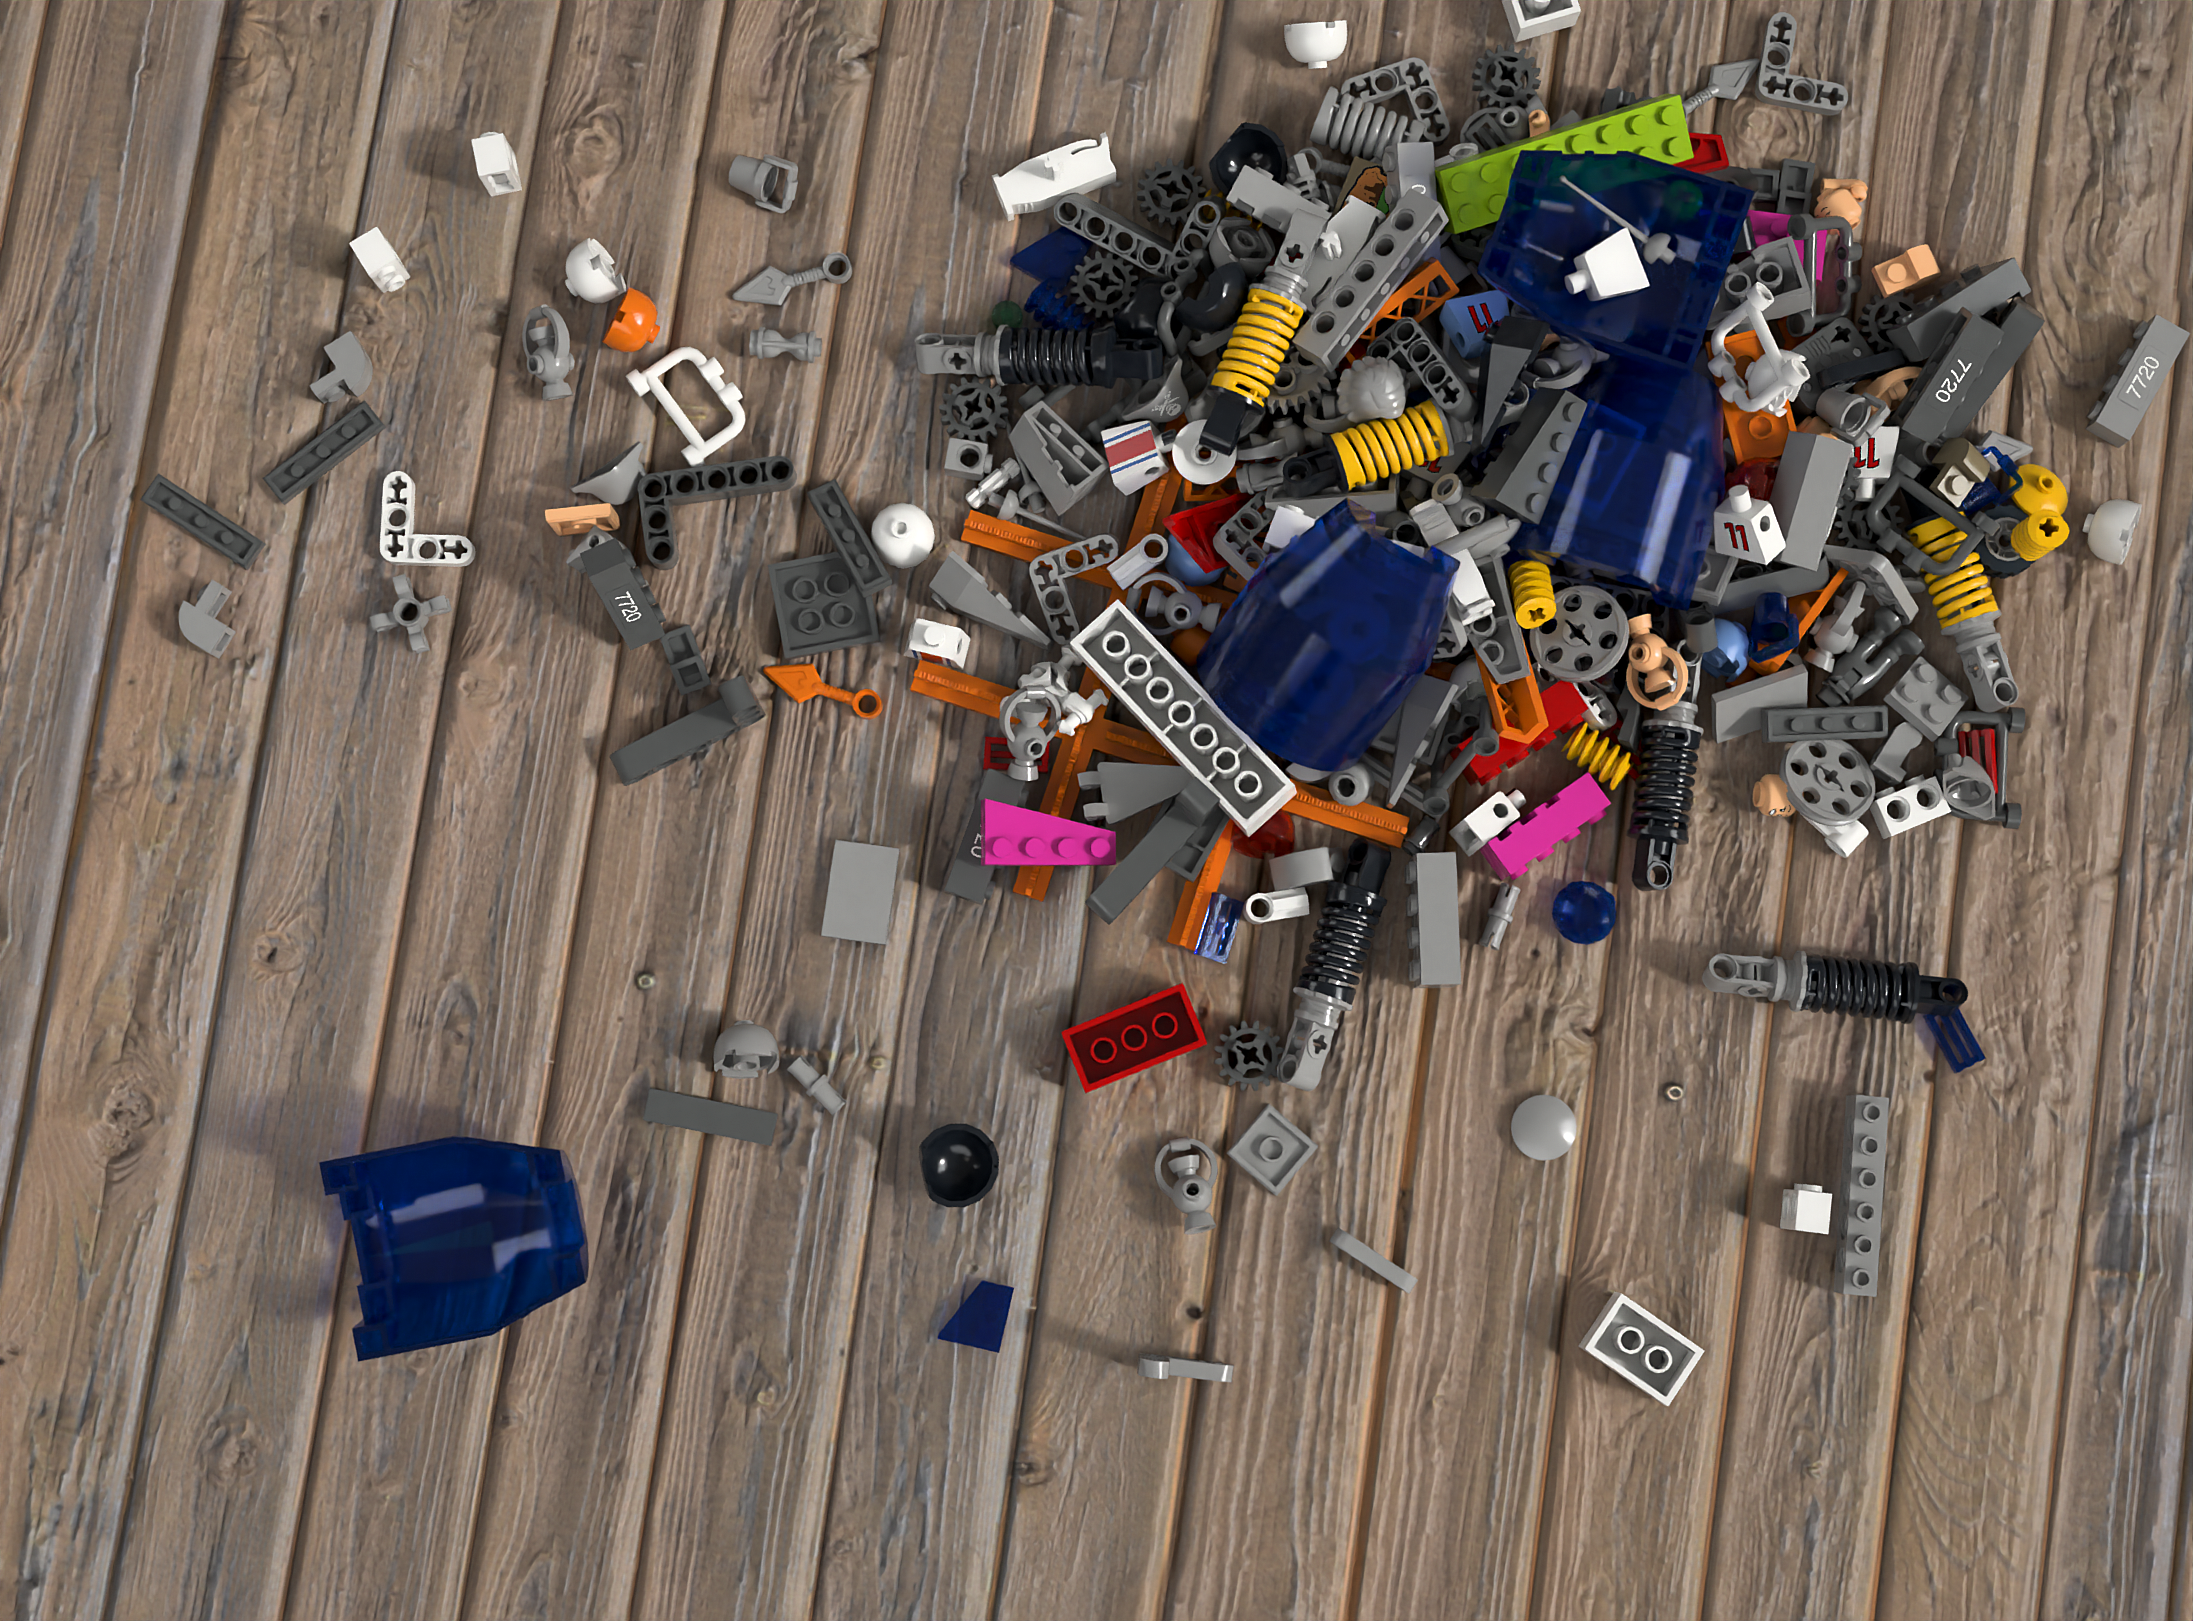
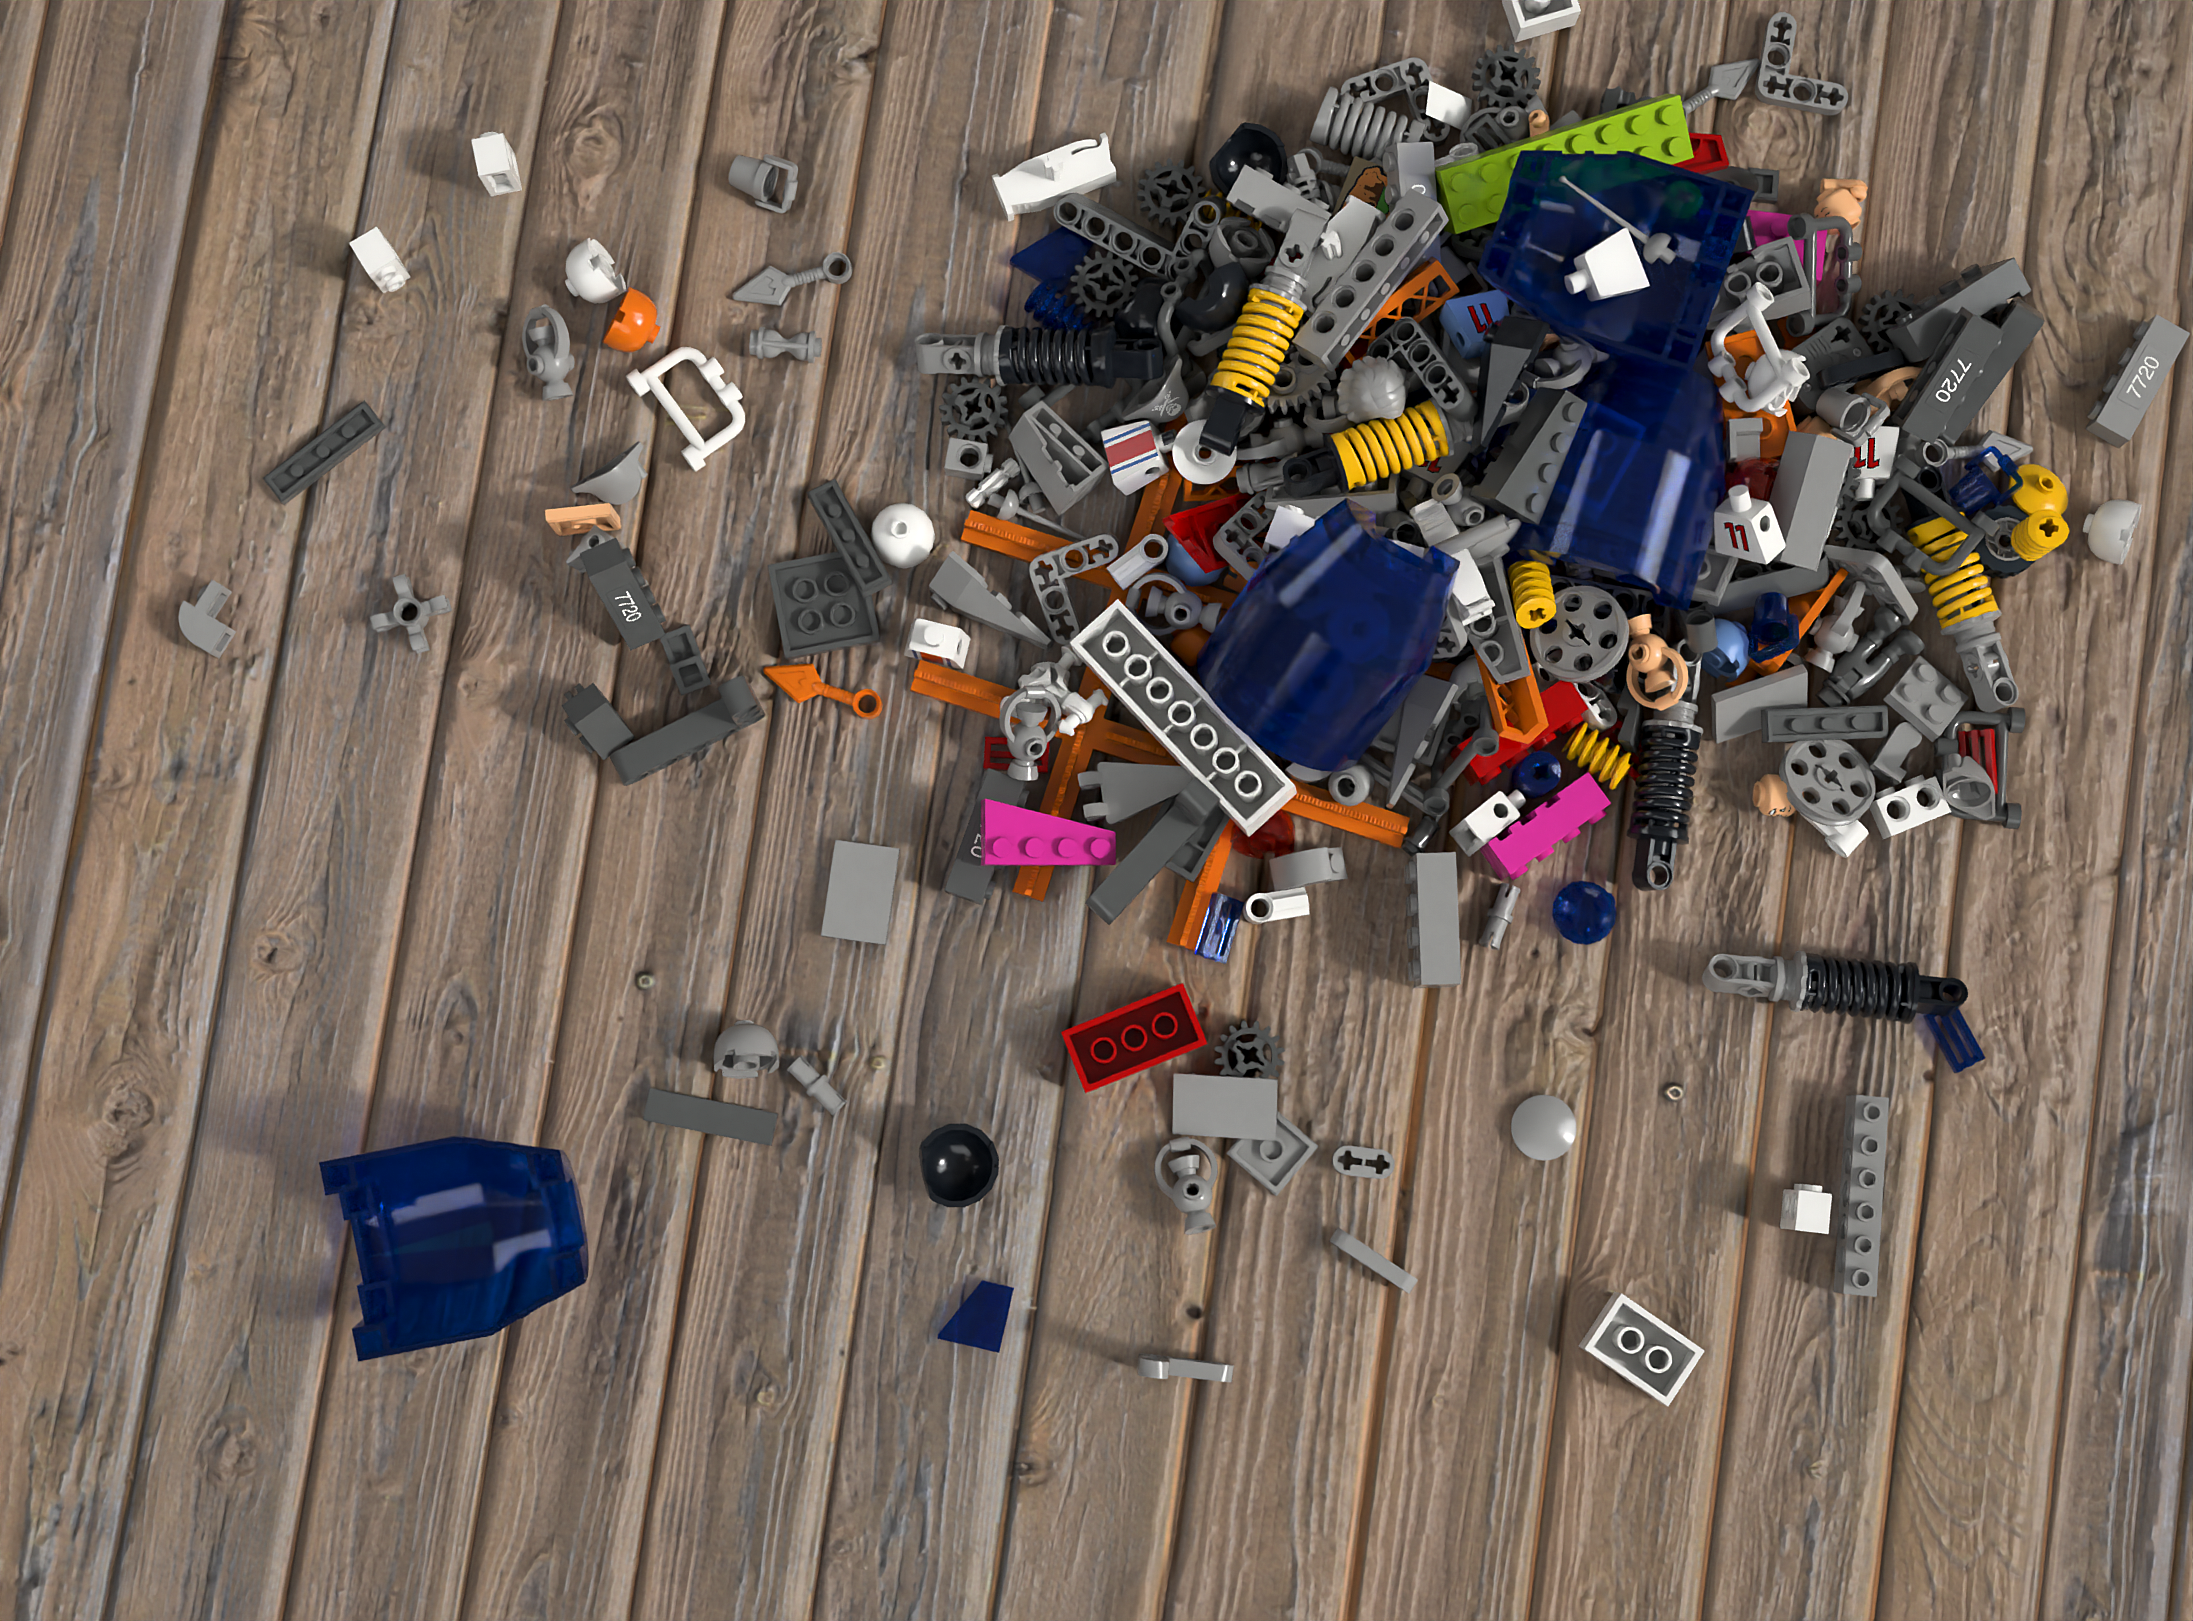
dark grey tile [140,473,266,570] -> none
light grey brick [309,331,373,404] -> none
white beam [380,471,476,567] -> none
dark grey beam [638,455,797,570] -> none
clear green piece [991,300,1023,331] -> none
black piece [1277,837,1391,1092] -> none
white cylinder [1284,20,1347,69] -> none
dark grey slope [1775,158,1816,215] -> none
light nougat brick [1871,244,1941,298] -> none
dark tan brick [1929,437,1990,508] -> none
none -> dark grey brick [562,683,635,760]
none -> light grey window [1172,1073,1278,1141]
none -> light grey beam [1332,1145,1395,1179]
none -> white sticker [1426,81,1472,130]
none -> clear blue piece [1511,751,1561,799]
none -> light grey panel [1726,418,1763,463]

